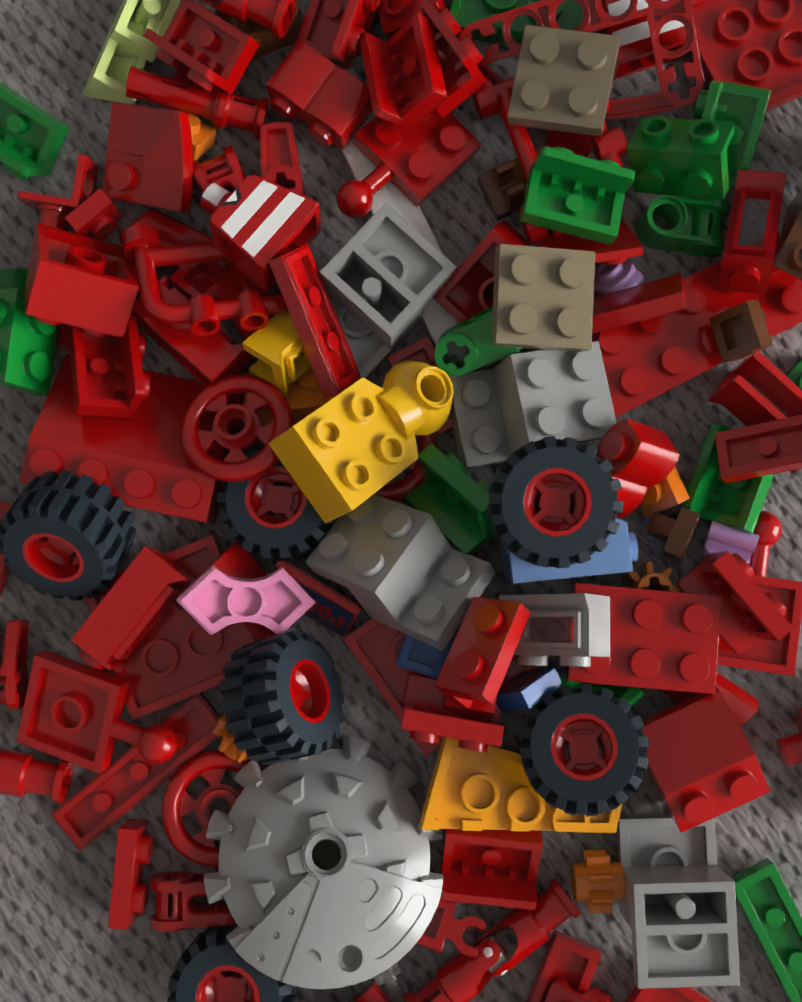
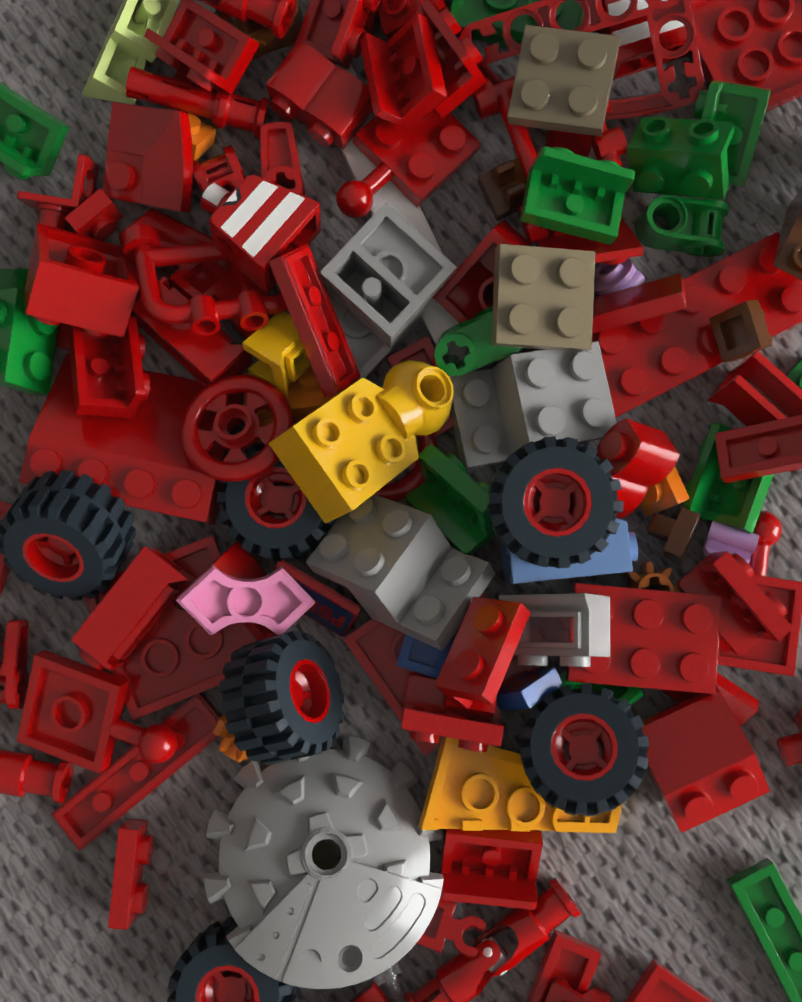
red piece [151,871,237,932] -> none
red plate [161,750,264,867] -> none
orange gear [571,850,625,914] -> none
light grey bracket [616,814,740,989] -> none
red window [719,170,787,294] -> none

